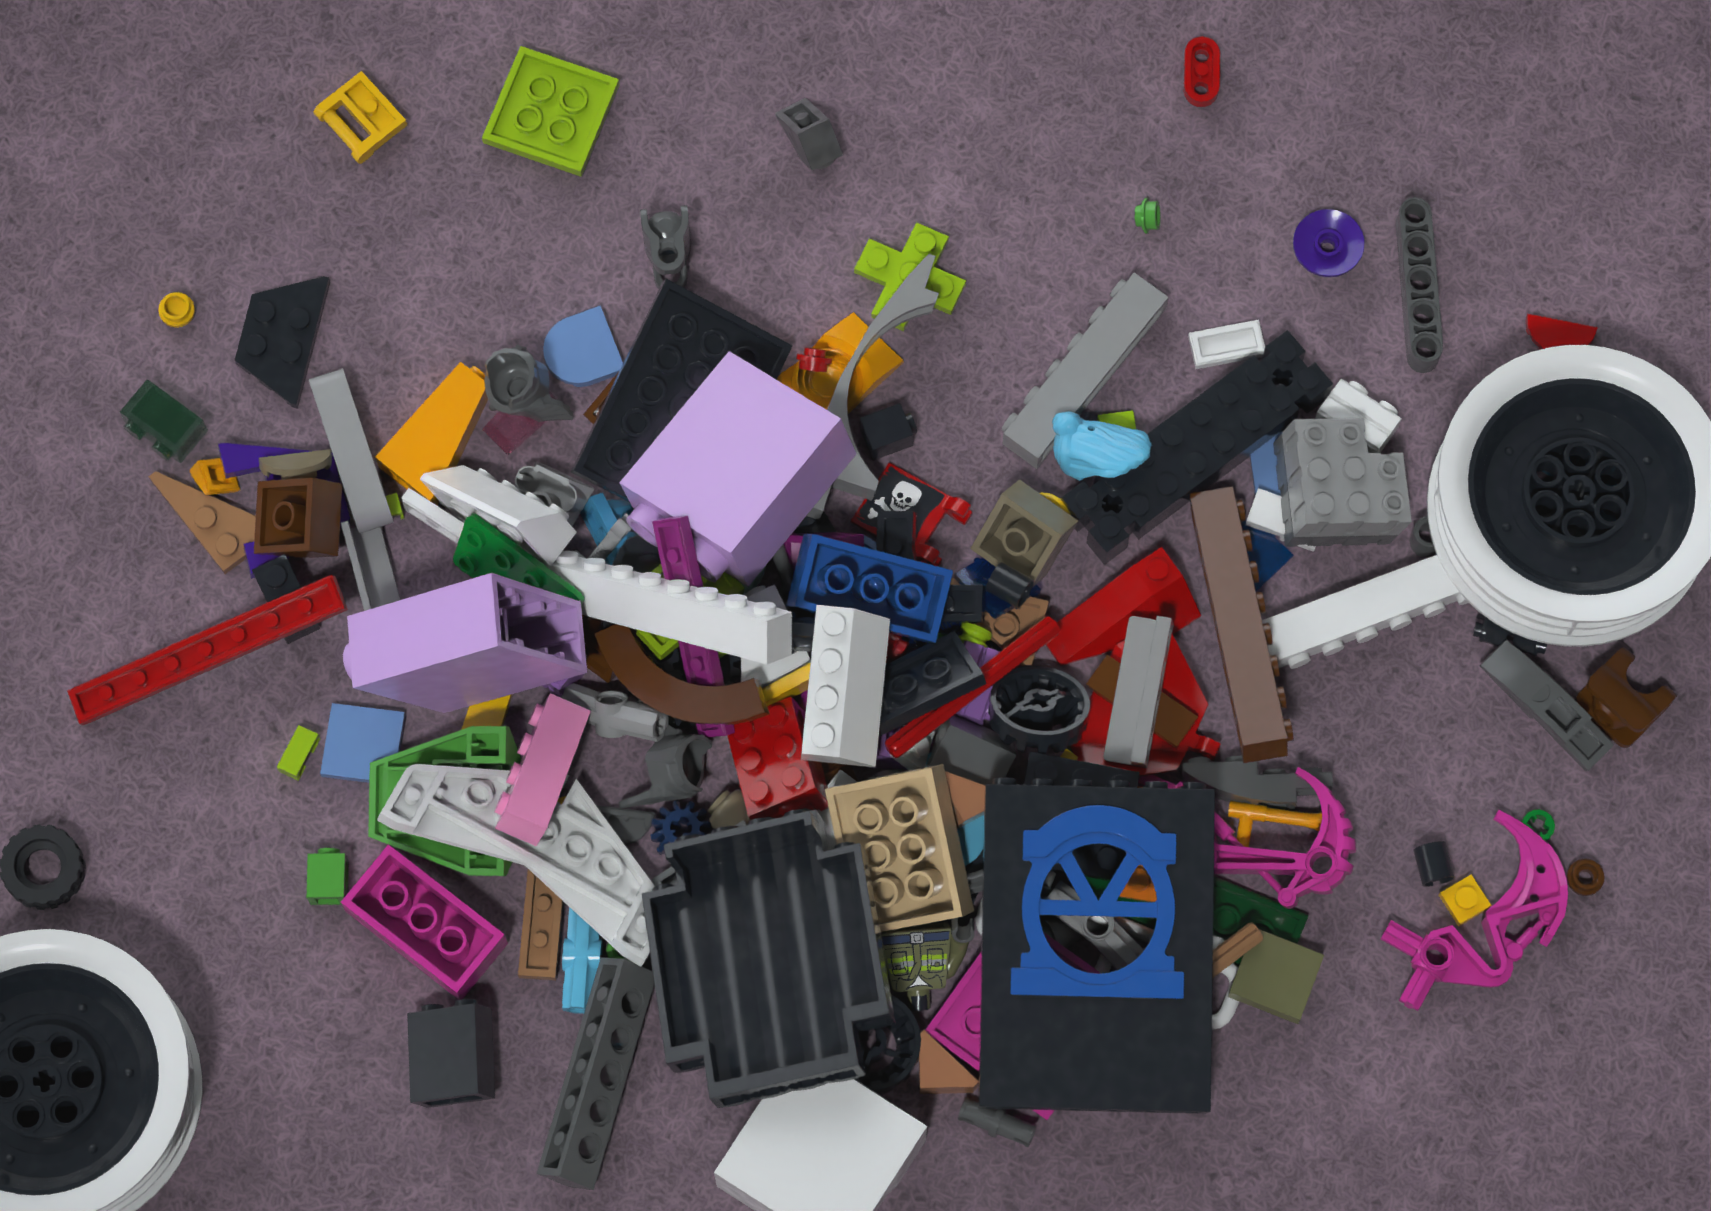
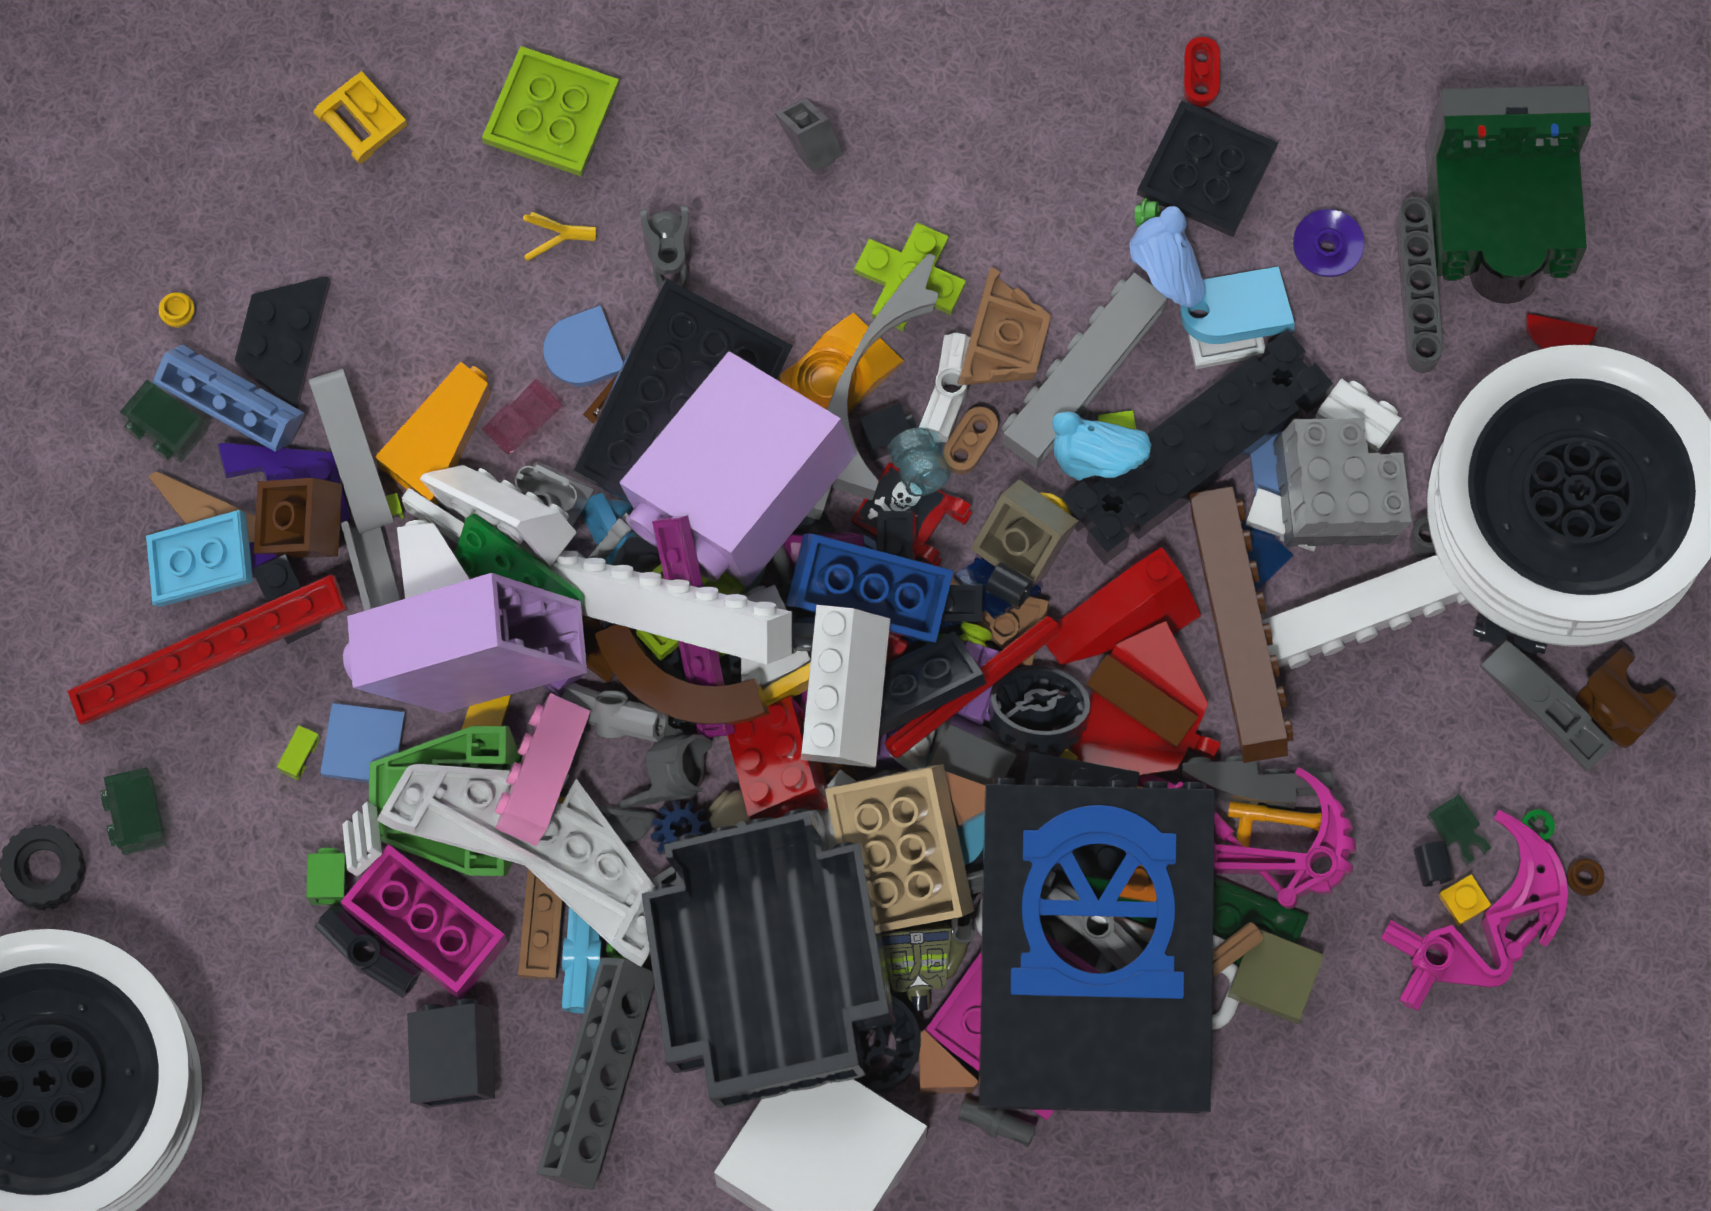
light orange slope [190,458,240,495] -> none
dark tan tile [258,449,332,480] -> none
dark grey helmet [484,344,573,422] -> none
red plate [796,347,832,372] -> none
light grey panel [1103,616,1174,768] -> none
none -> clear green brick [100,767,167,856]
none -> medium azure tile [146,510,253,607]
none -> medium blue brick [153,345,304,452]
none -> black piece [314,904,421,999]
none -> white tile [342,801,382,876]
none -> white slope [397,520,469,599]
none -> yellow plant [523,212,596,261]
none -> clear light blue wheel [888,428,950,497]
none -> white piece [918,333,970,443]
none -> medium nougat plate [943,407,998,475]
none -> medium nougat wing [957,267,1051,385]
none -> light blue hair [1130,206,1206,308]
none -> black plate [1137,100,1278,238]
none -> medium azure tile [1180,266,1295,344]
none -> dark green piece [1425,86,1591,304]
none -> clear green plate [1427,794,1491,866]

